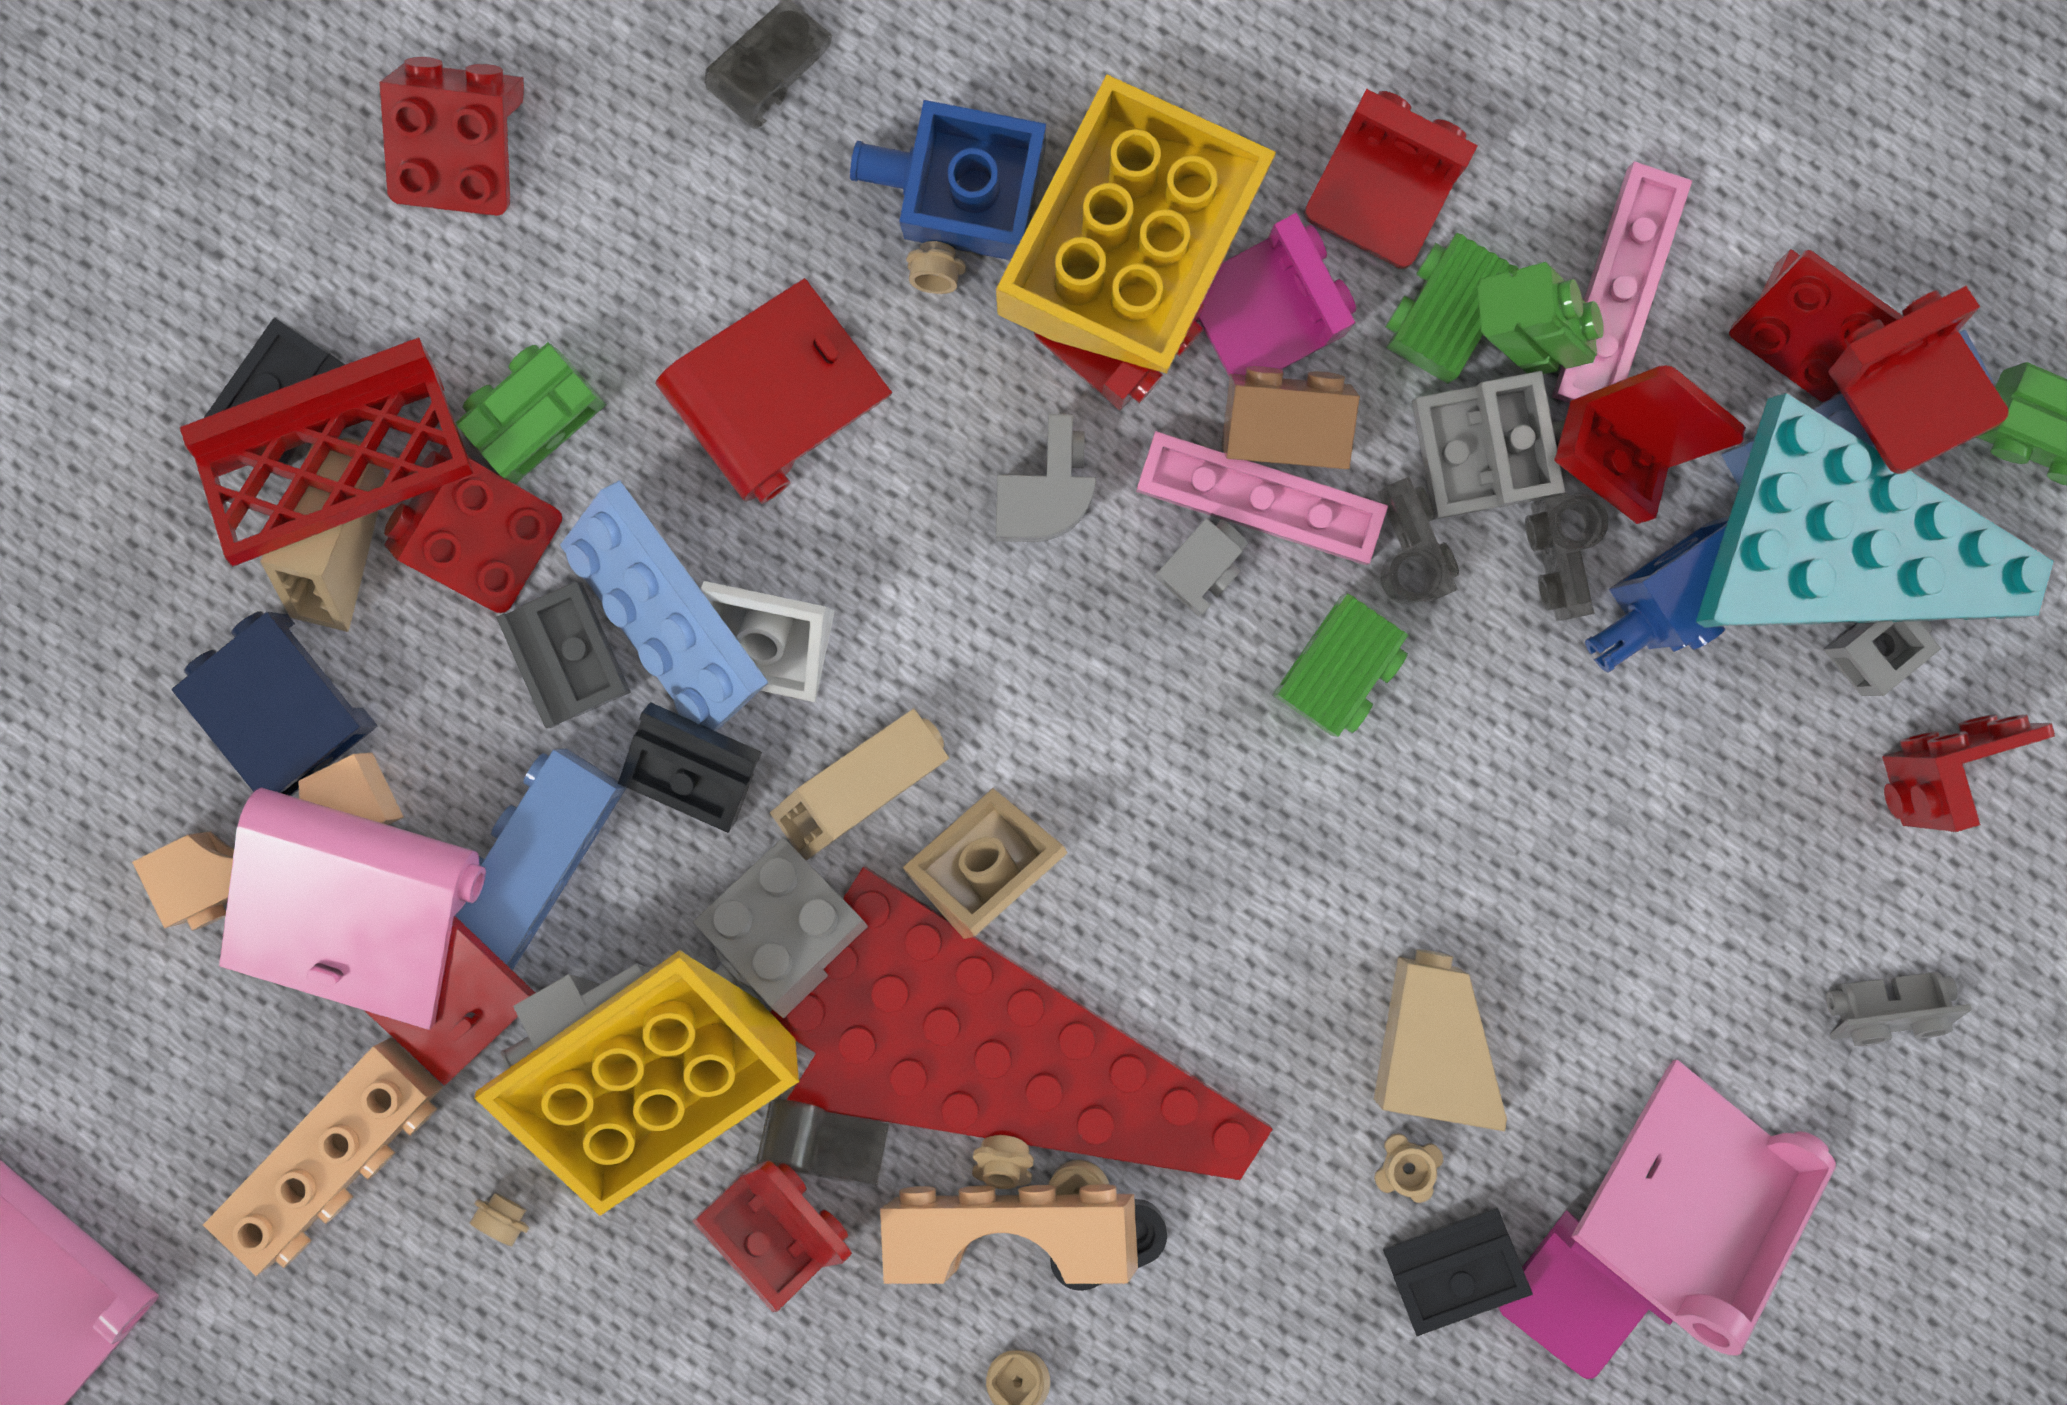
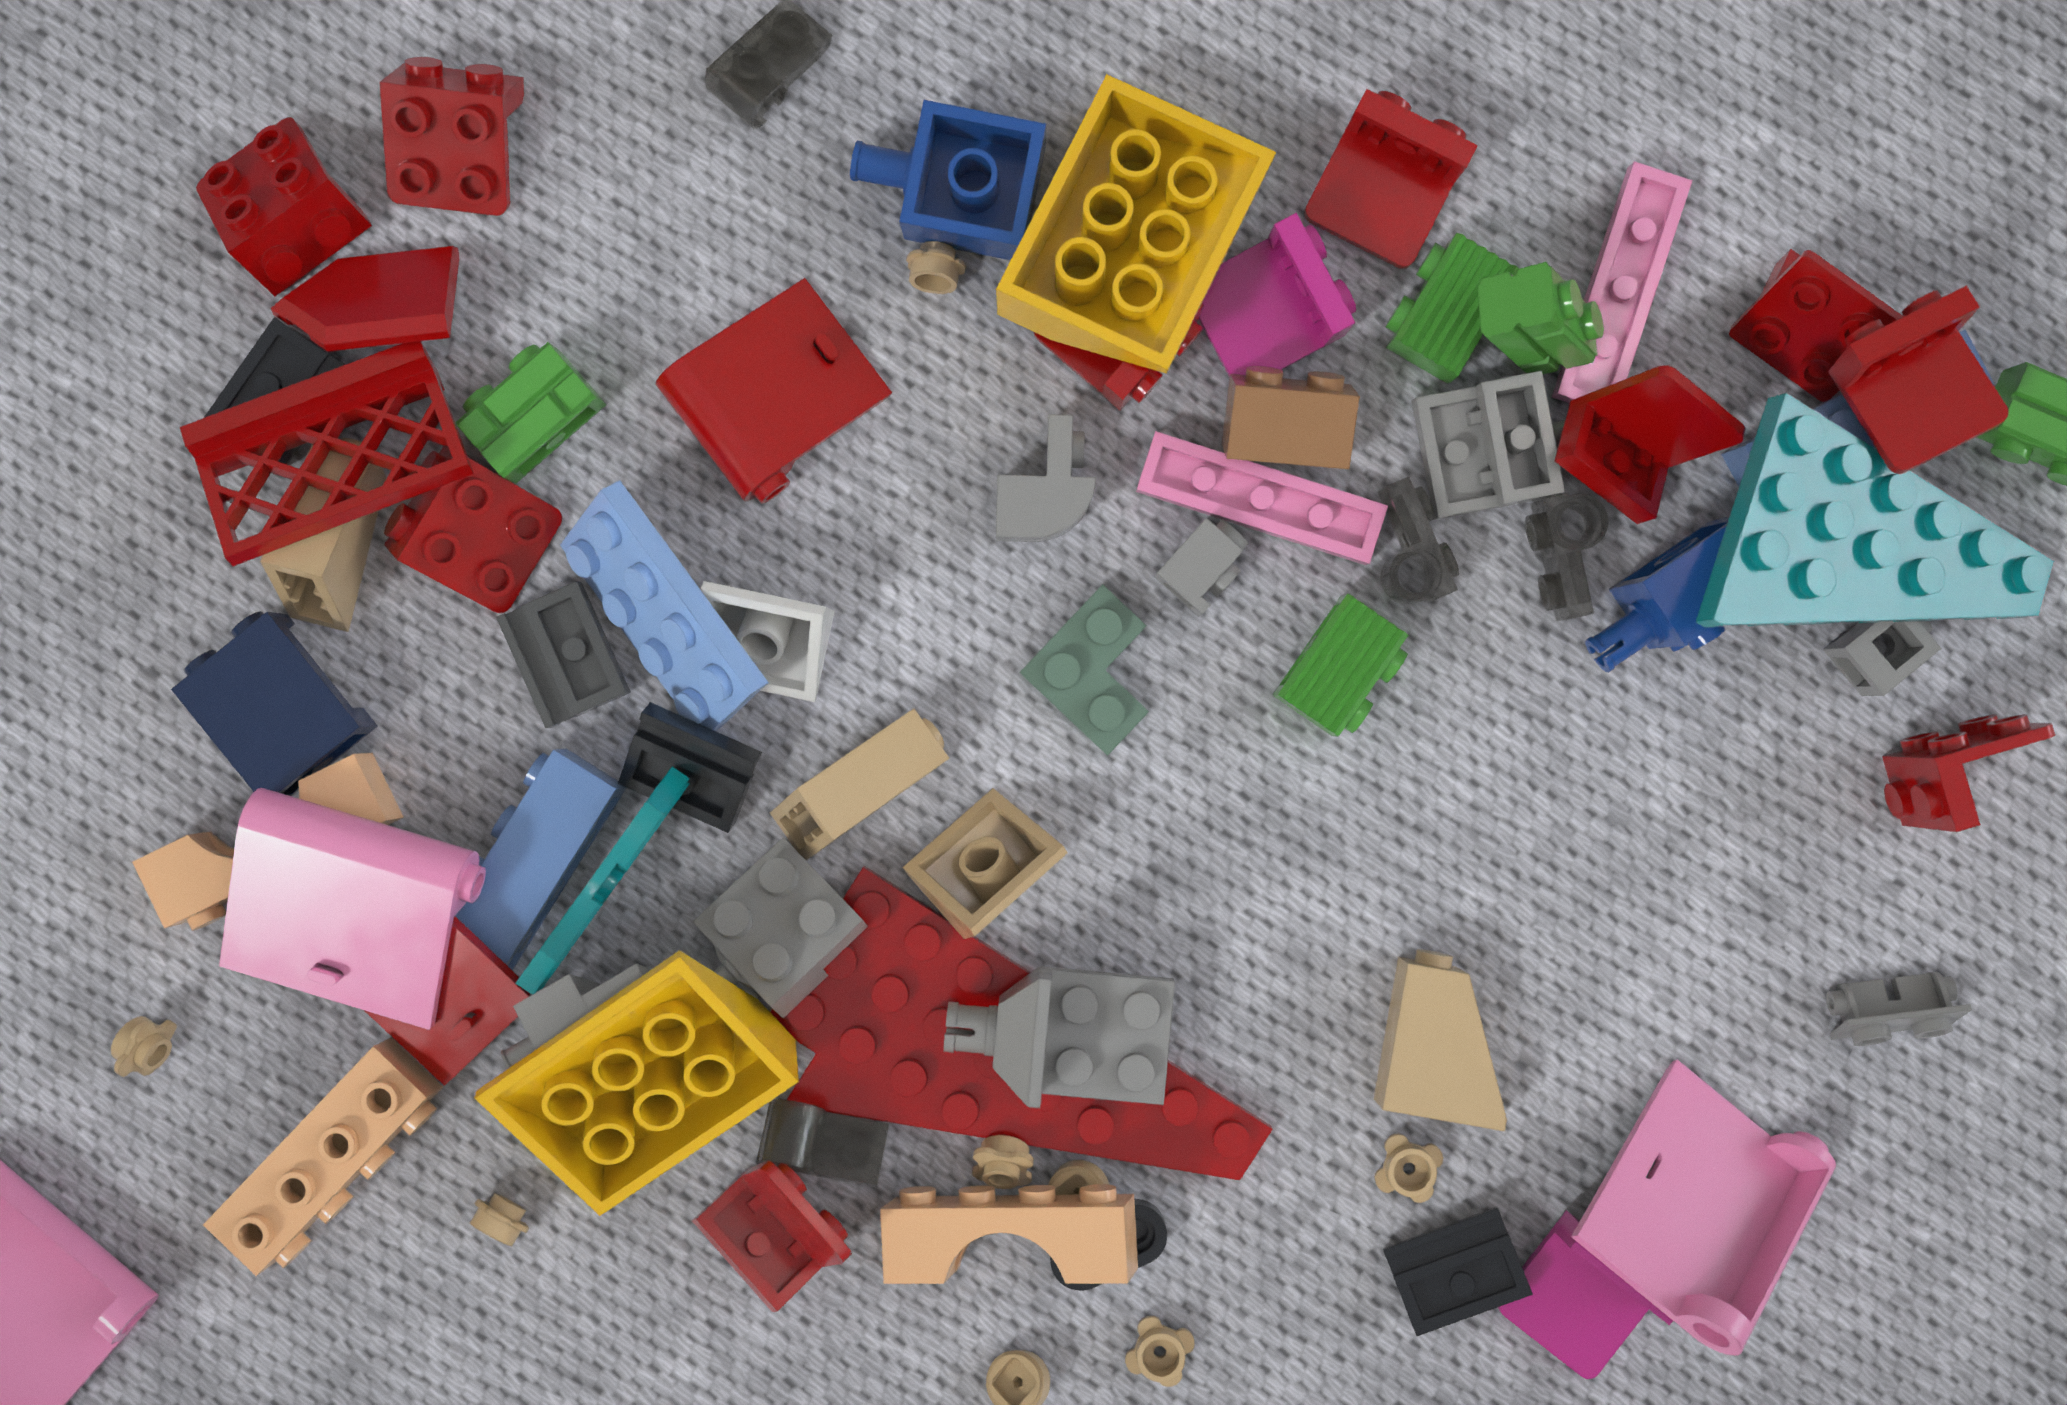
none -> tan plate [111,1016,177,1077]
none -> red bracket [196,117,372,297]
none -> red tile [270,246,460,351]
none -> teal tile [515,766,690,995]
none -> light grey plate [944,966,1175,1108]
none -> sand green plate [1019,584,1149,756]
none -> tan plate [1125,1316,1195,1387]

